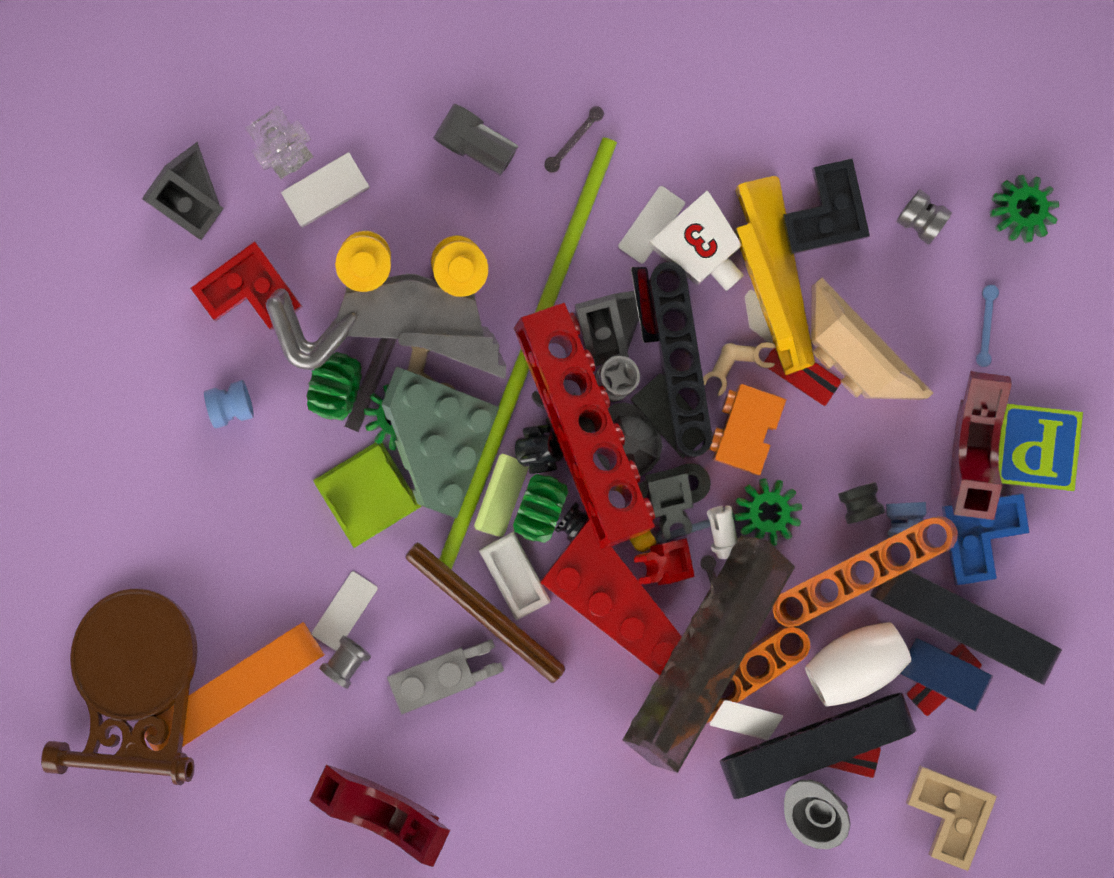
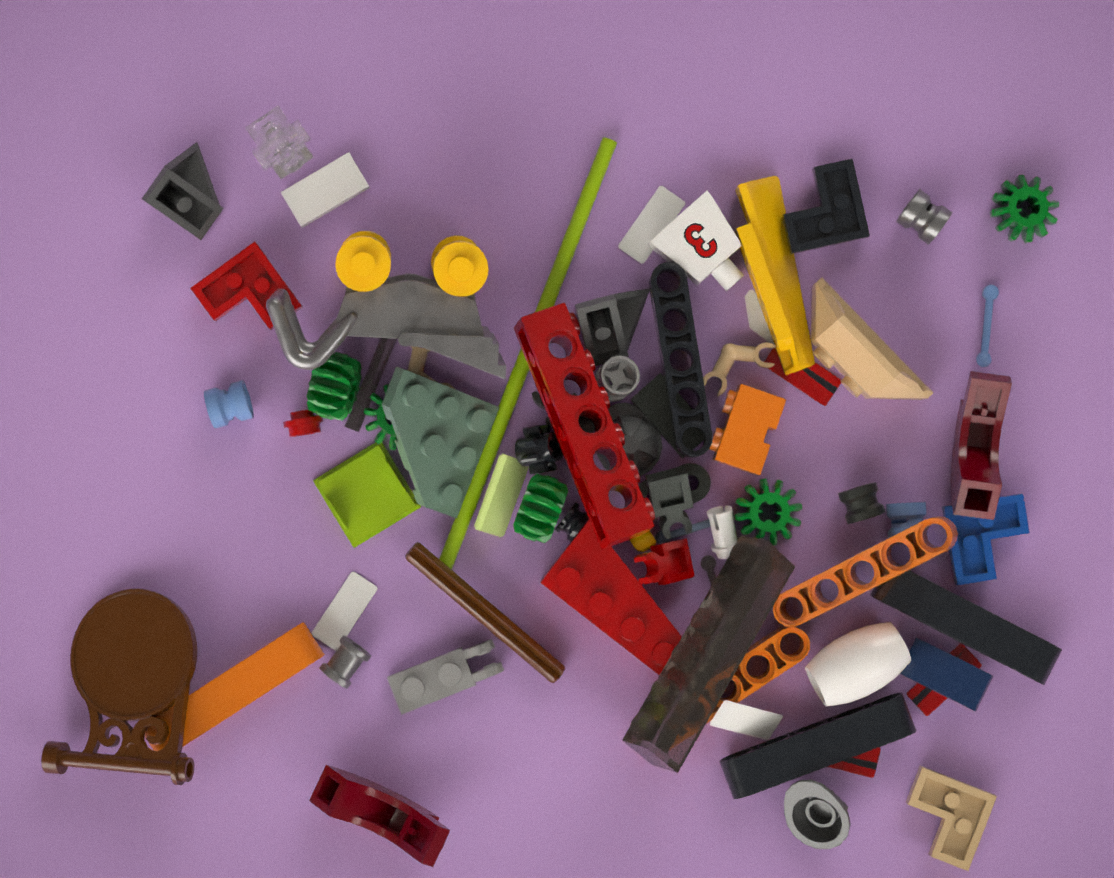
dark grey piece [433,103,518,176] -> none
white tile [479,531,551,620] -> none
clear smoke hinge [544,106,604,173] -> none
sticker [631,267,658,343] -> none
piece [999,404,1083,491] -> none
none -> red plate [283,410,324,437]

